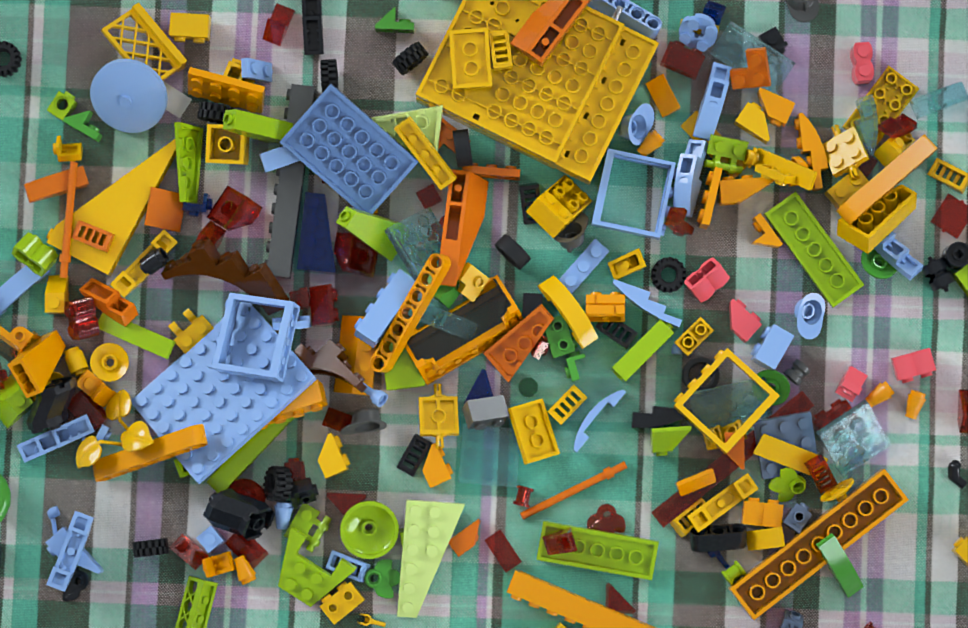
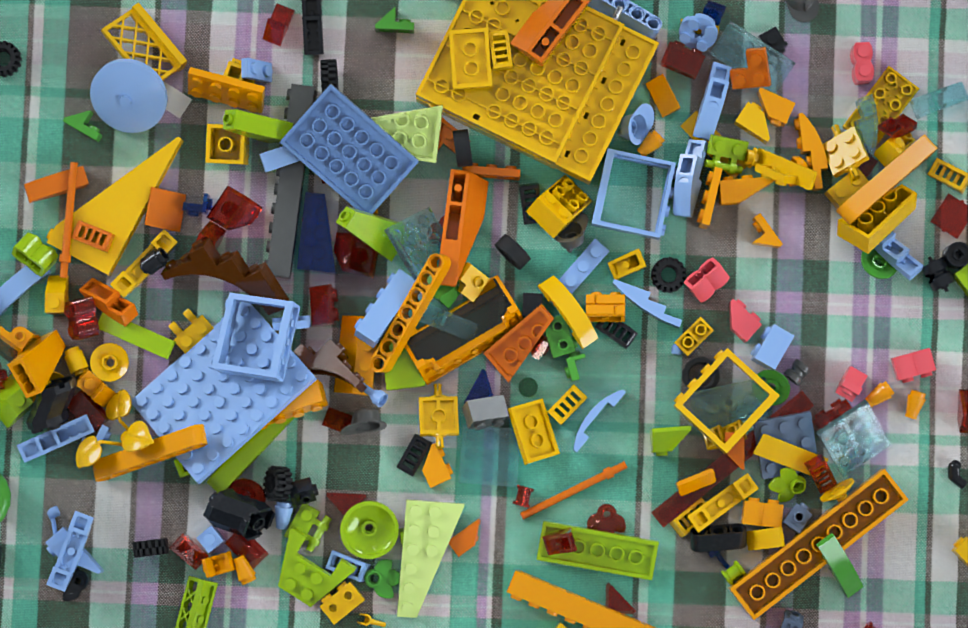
lime brick [47,91,78,121] -> none
yellow bracket [53,136,83,162] -> none
yellow brick [169,12,211,44] -> none
lime wing [174,122,203,205] -> none
black tyre [197,102,234,124] -> none
clear red bracket [284,458,306,482] -> none
clear red bracket [289,287,311,310] -> none
yellow slope [318,433,351,479] -> none
black tyre [392,41,429,75] -> none
yellow plate [394,116,457,190] -> none
clear red plate [416,184,442,210] -> none
clear red tile [484,529,522,572] -> none
lime slope [610,319,674,383] -> none
black slope [631,406,693,428] -> none
clear red bracket [665,207,694,237] -> none
lime plate [764,191,864,308] -> none
light blue piece [794,293,825,339] -> none

